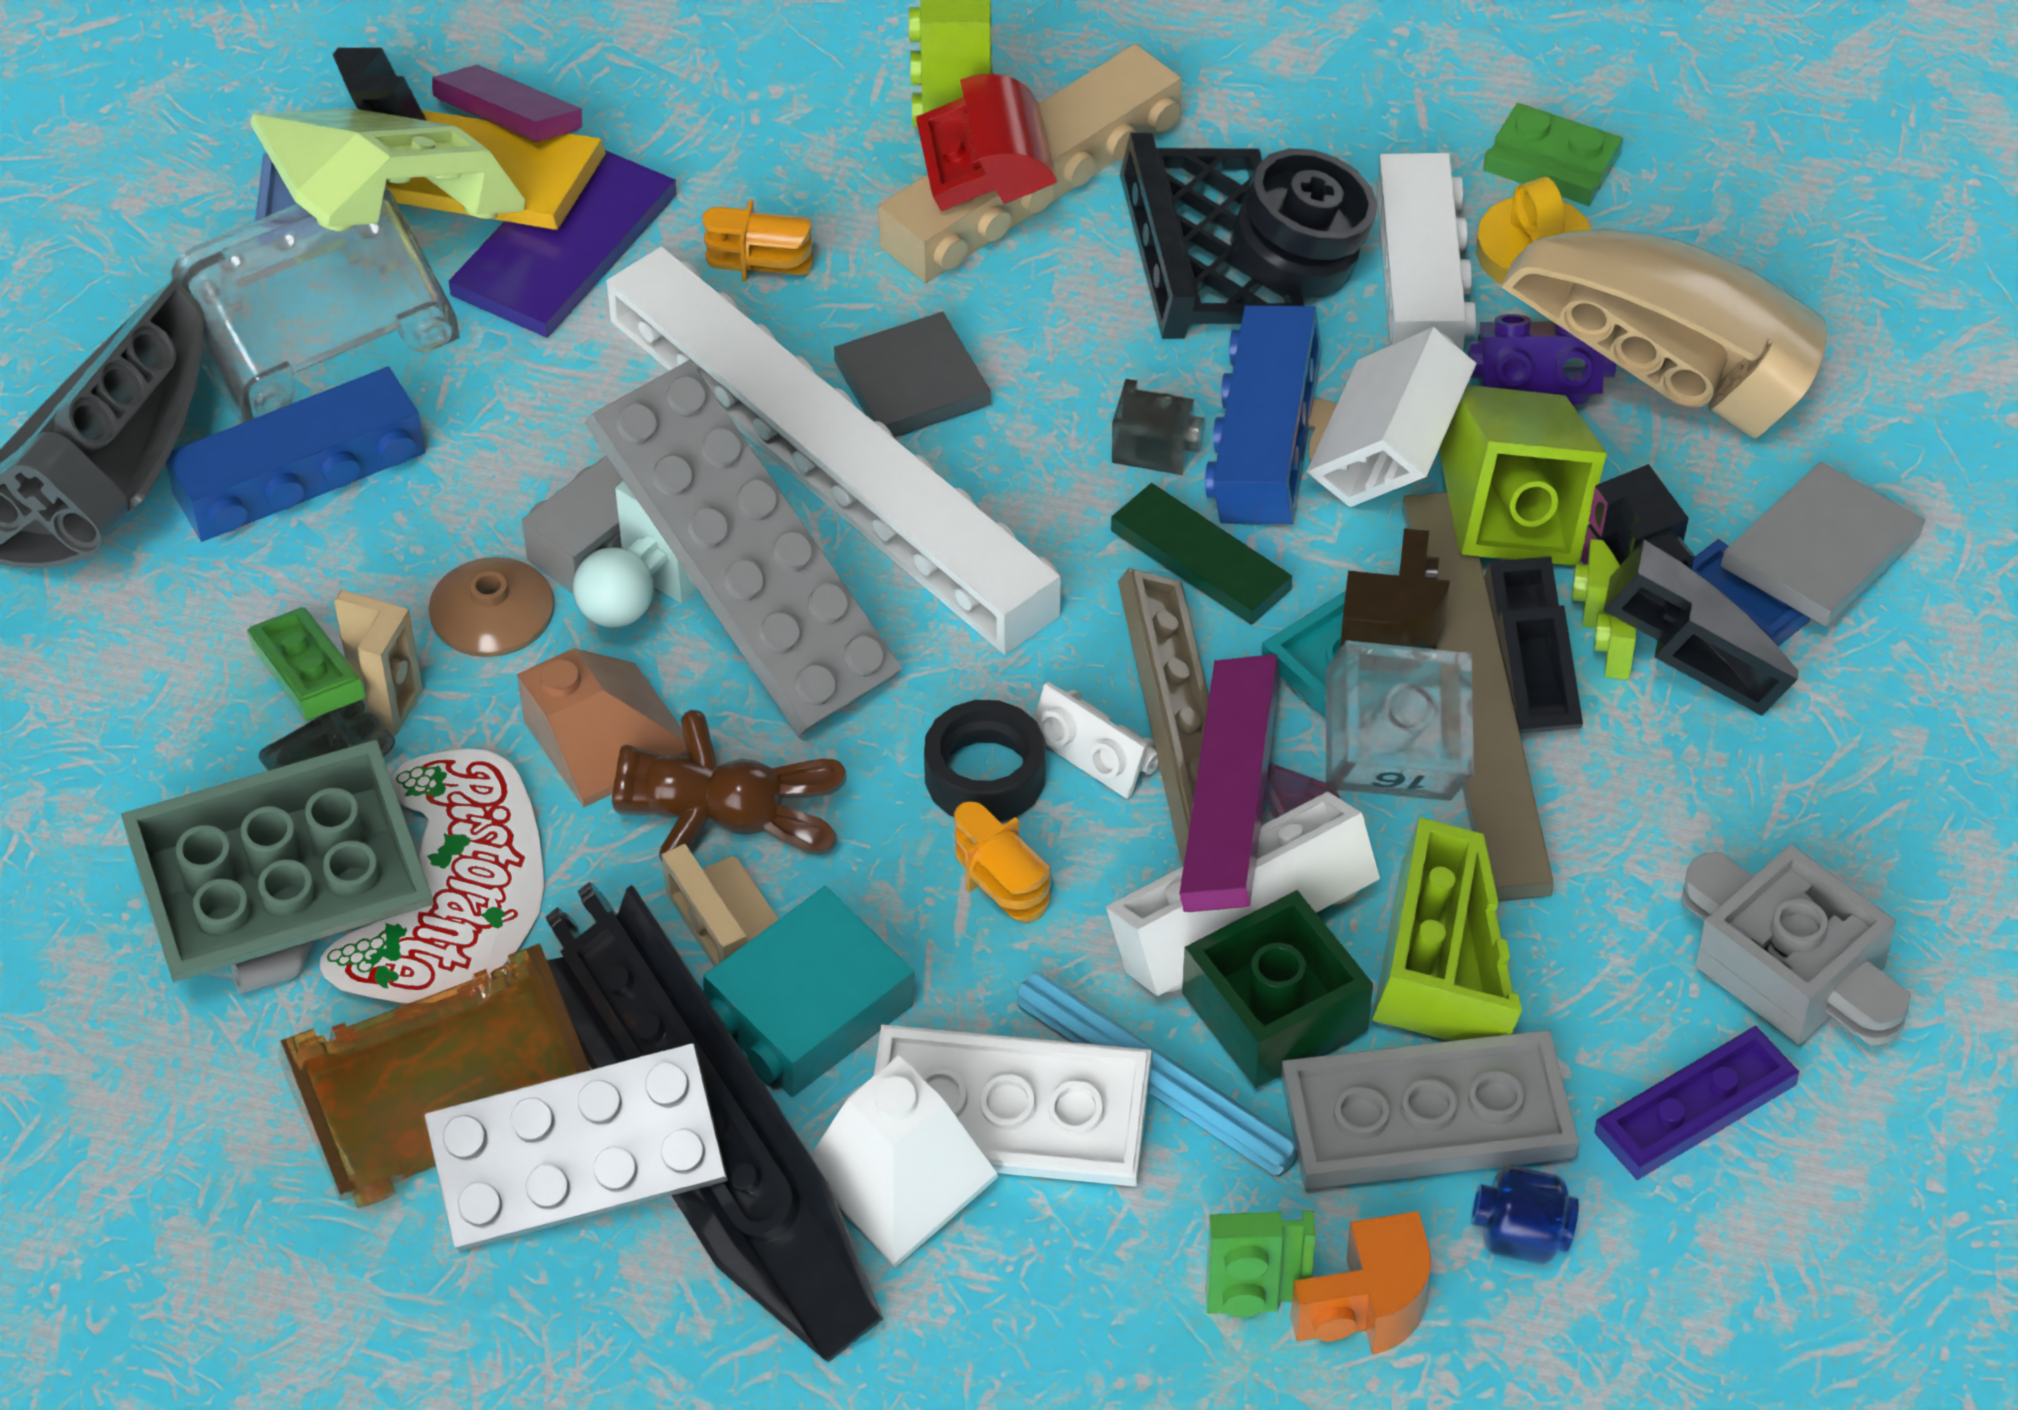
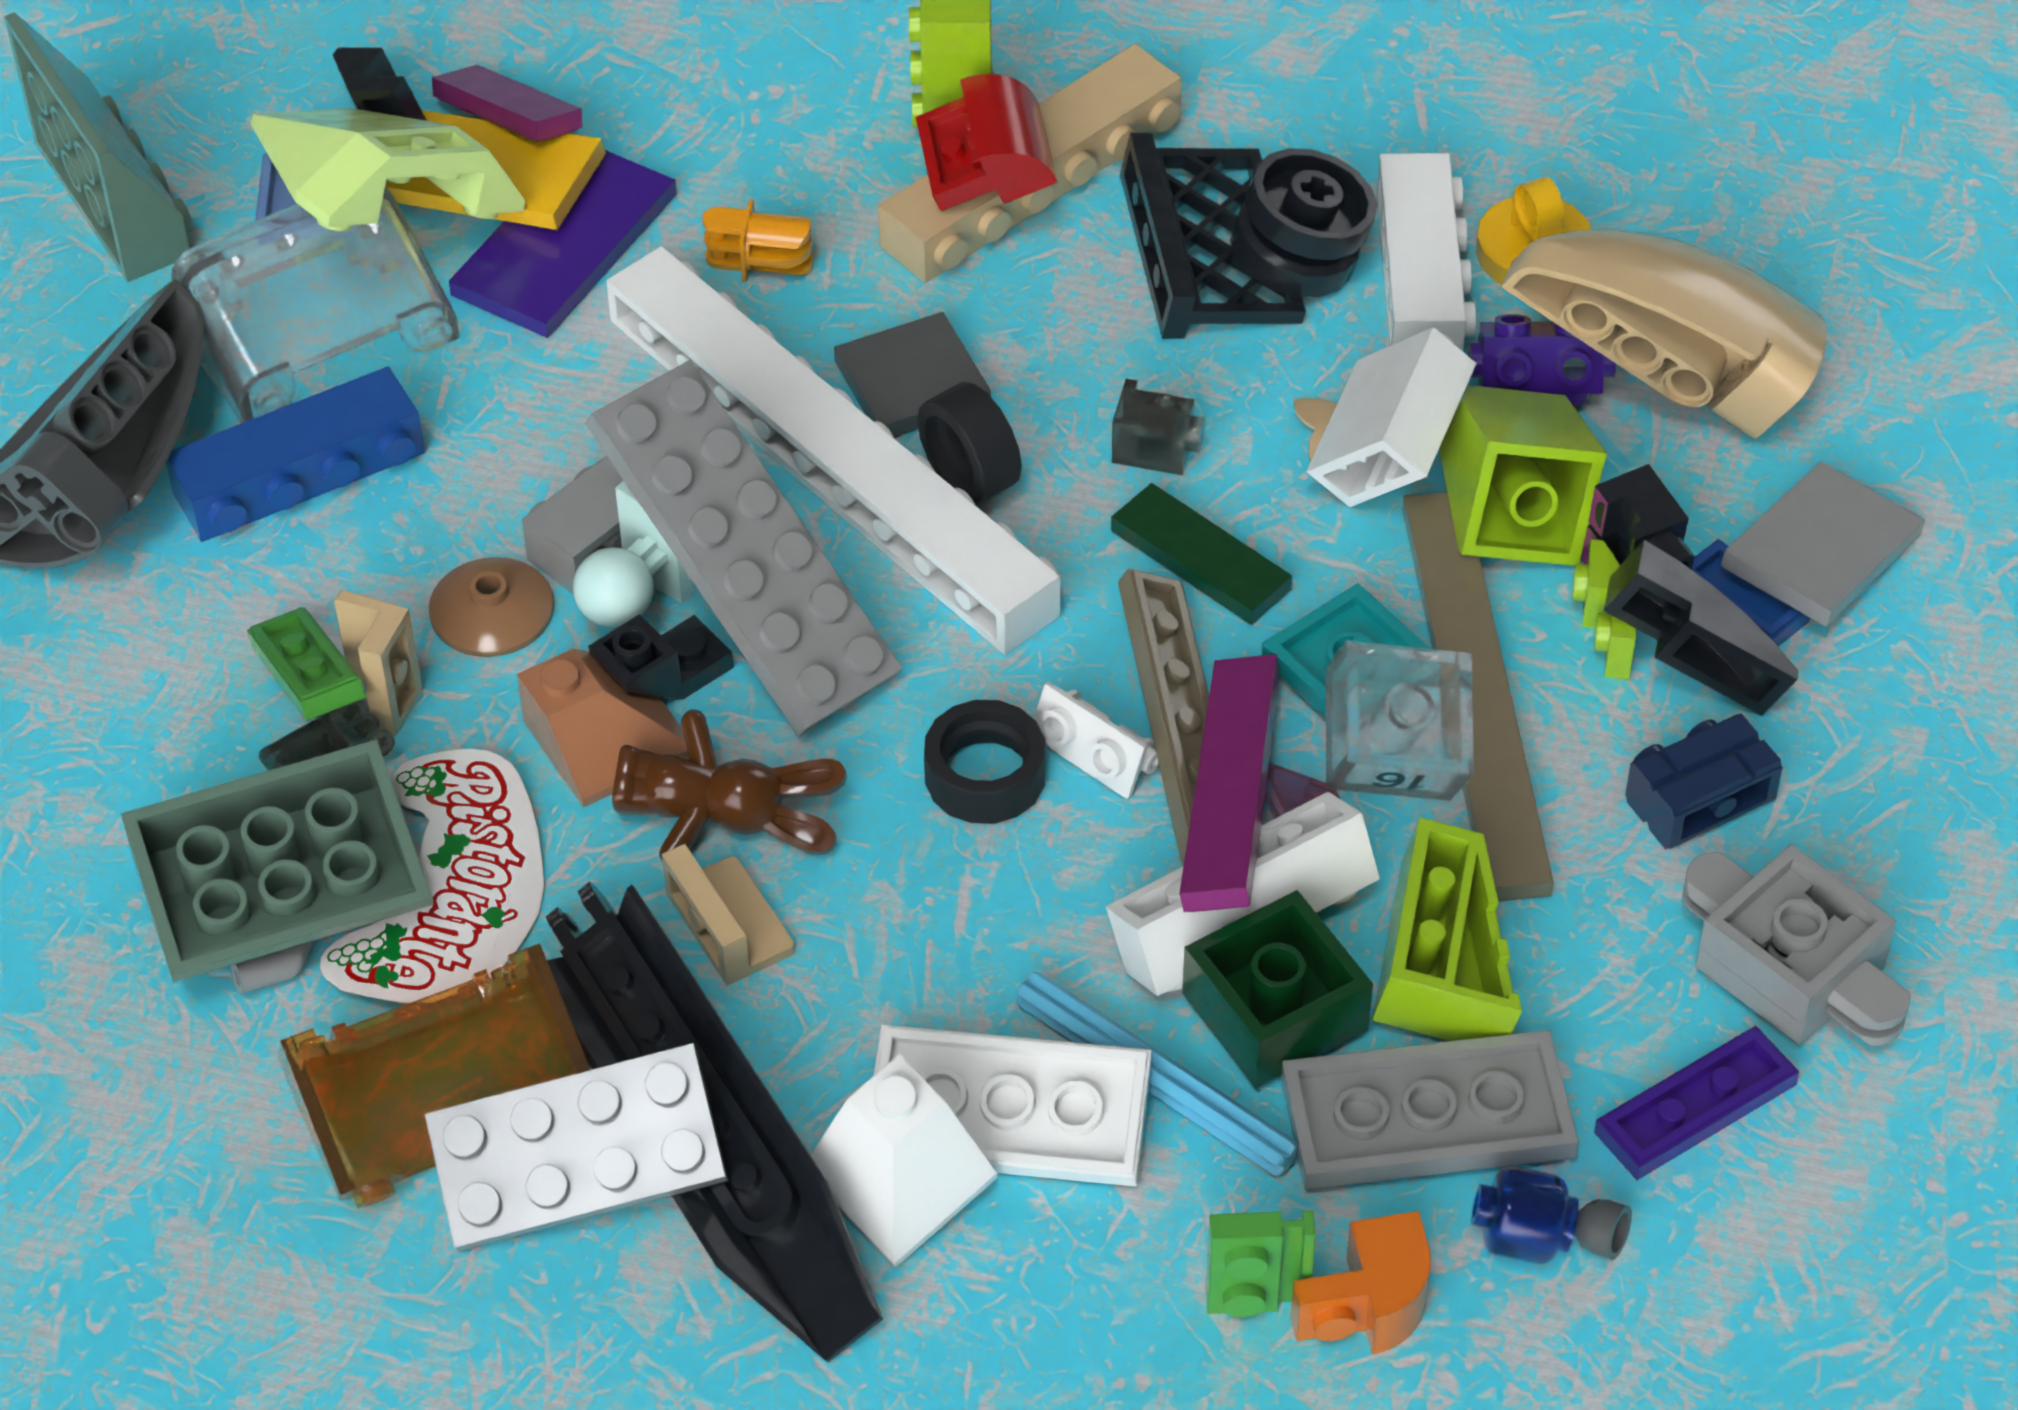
teal brick [703,885,915,1097] -> none
light orange arm [954,801,1051,923] -> none
blue brick [1205,306,1322,524] -> none
dark brown brick [1339,528,1450,664] -> none
bright green plate [1483,102,1623,206] -> none
black slope [1484,556,1583,734] -> none
none -> sand green slope [4,12,193,282]
none -> black slope [588,614,734,699]
none -> black tyre [917,382,1022,505]
none -> dark grey hinge [1573,1199,1632,1260]
none -> dark blue brick [1625,713,1783,850]

